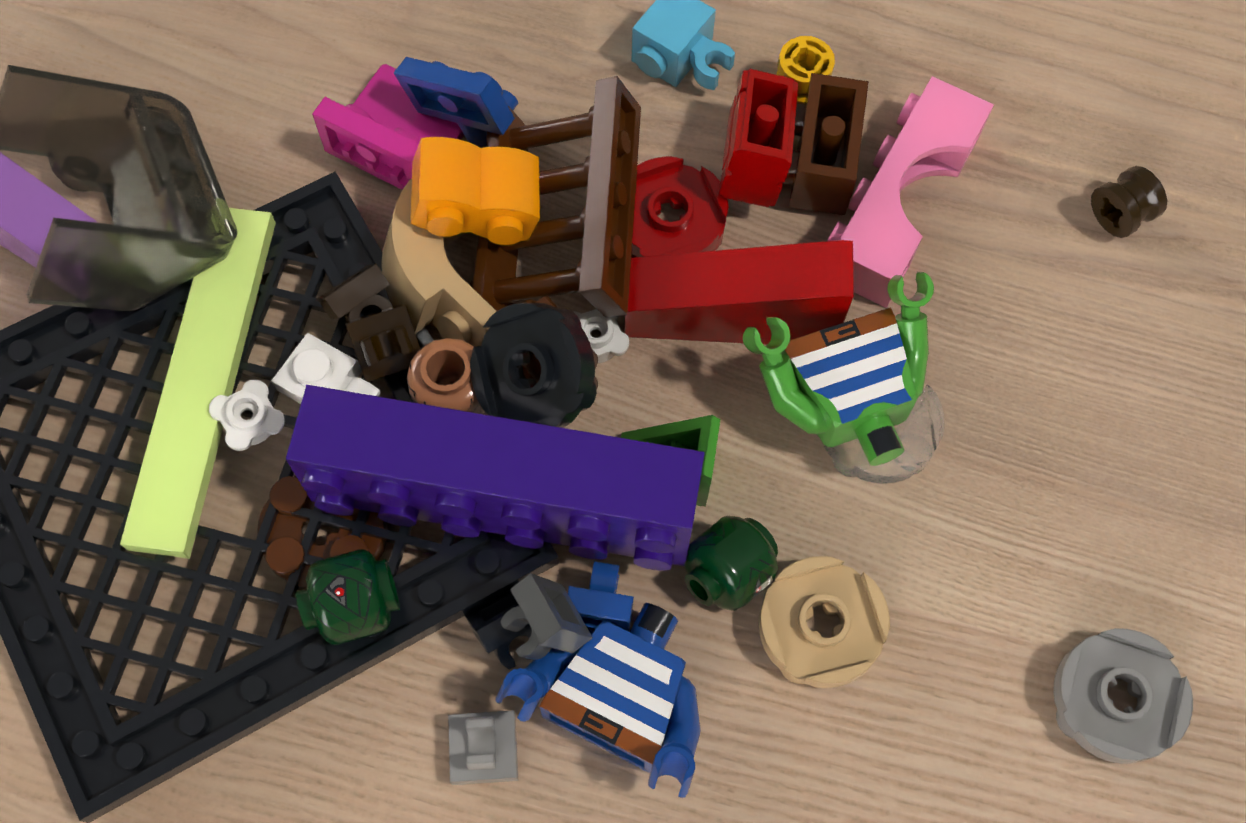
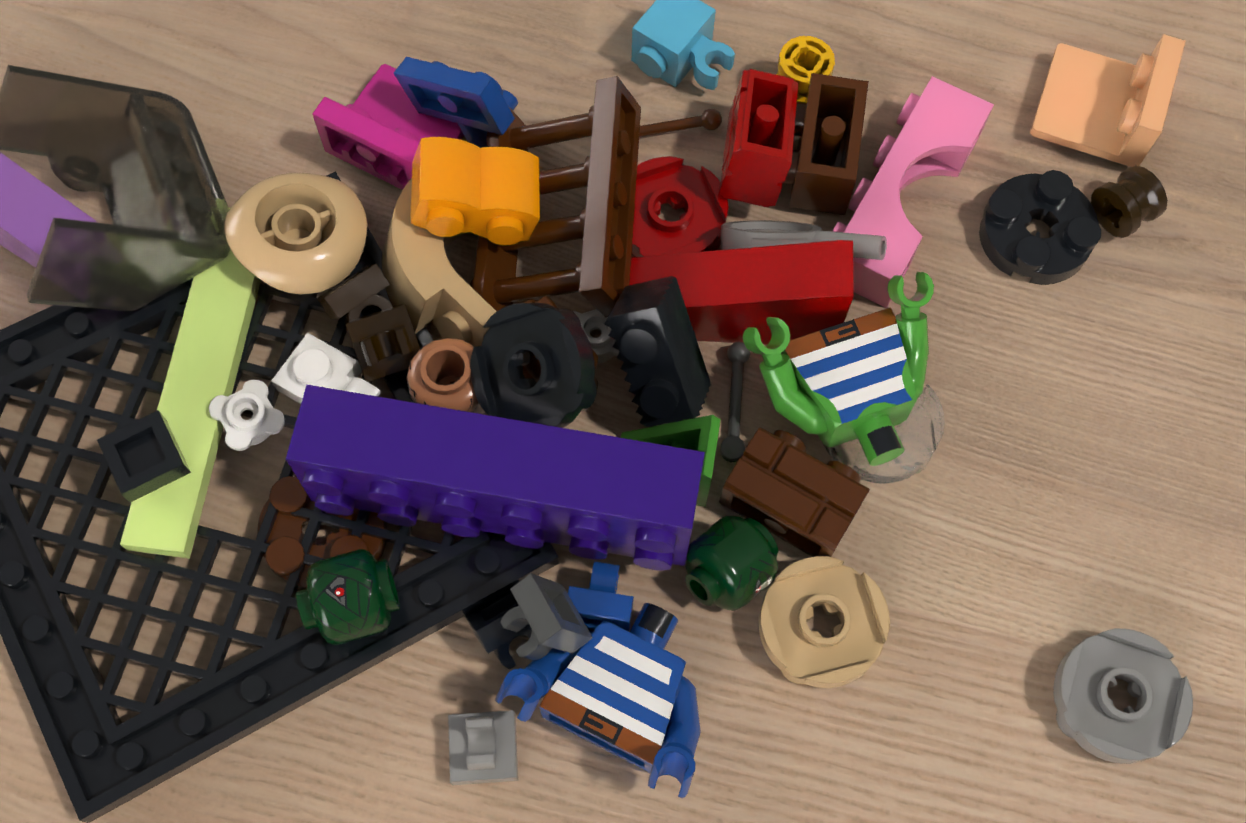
none -> black tile [97,410,191,503]
none -> tan hat [224,173,367,294]
none -> black brick [604,276,712,427]
none -> reddish brown hinge [639,108,722,137]
none -> reddish brown brick [719,427,870,557]
none -> light grey piece [720,220,887,260]
none -> dark grey hinge [720,342,750,462]
none -> black plate [979,170,1101,285]
none -> light nougat bracket [1030,34,1186,167]

